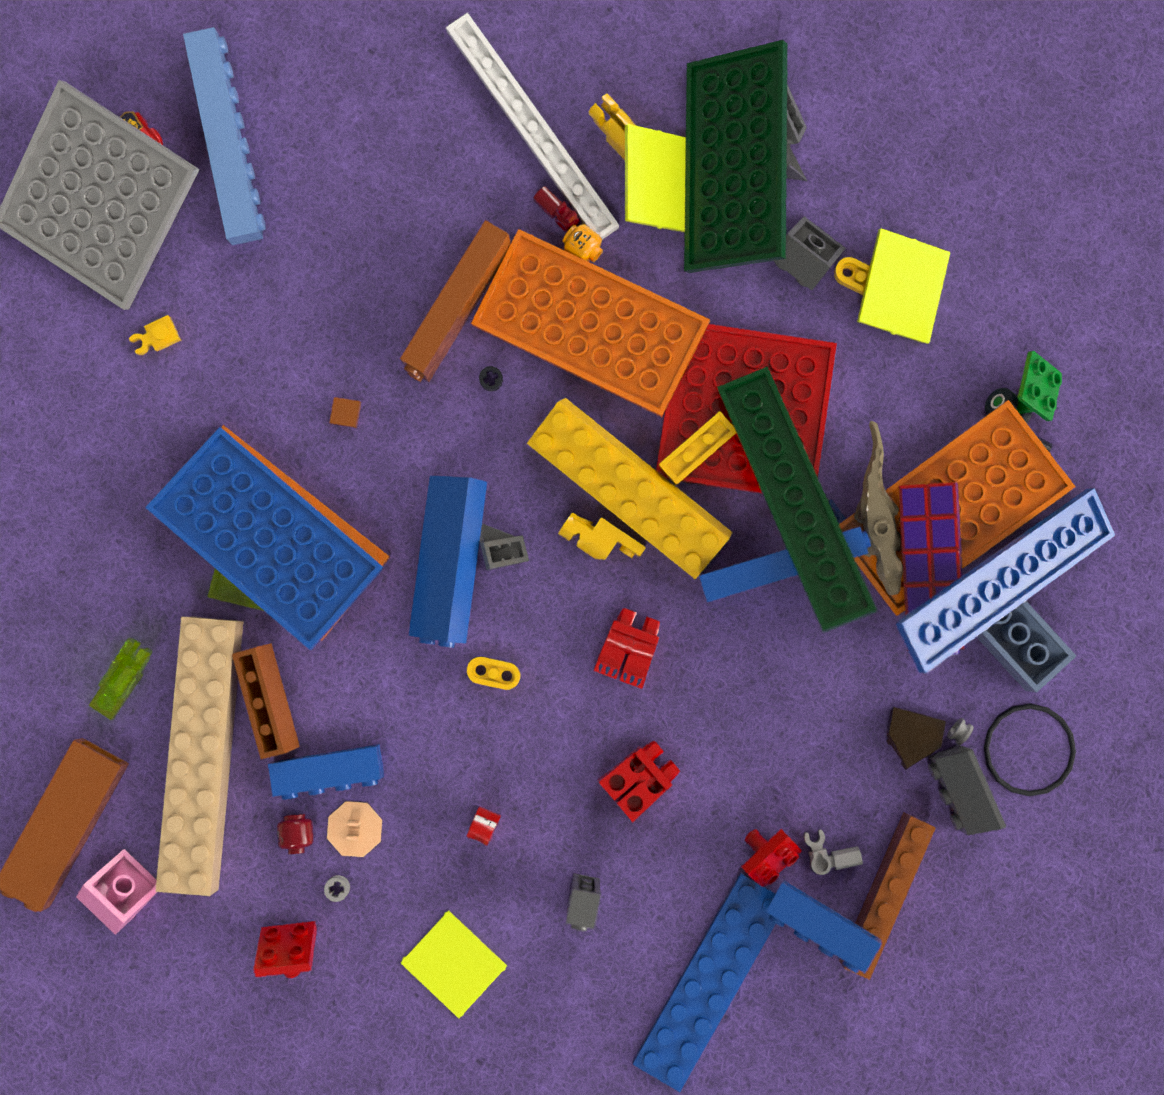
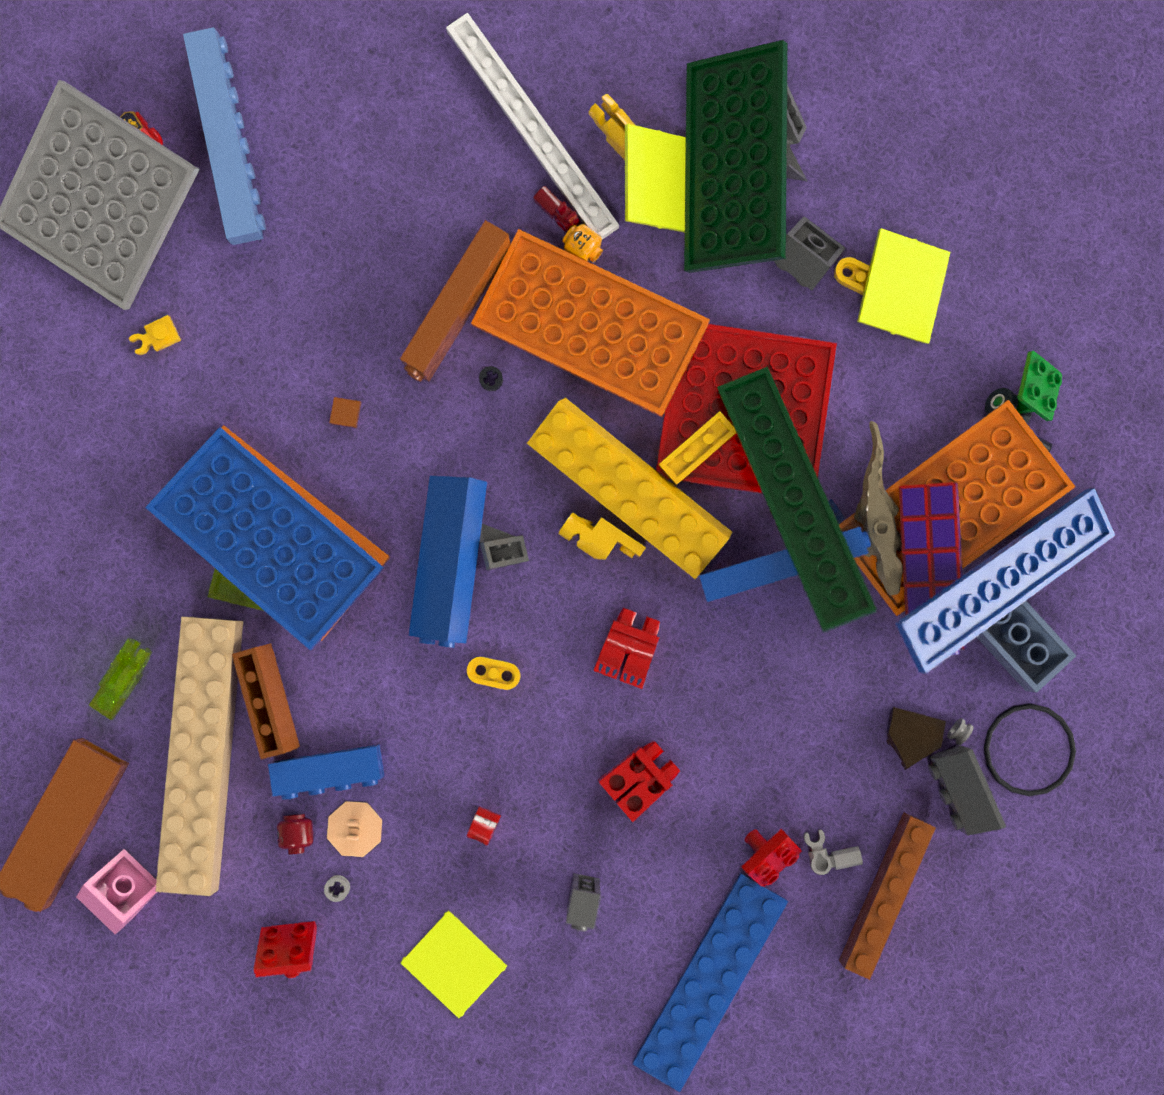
blue brick [766,880,882,973] -> none

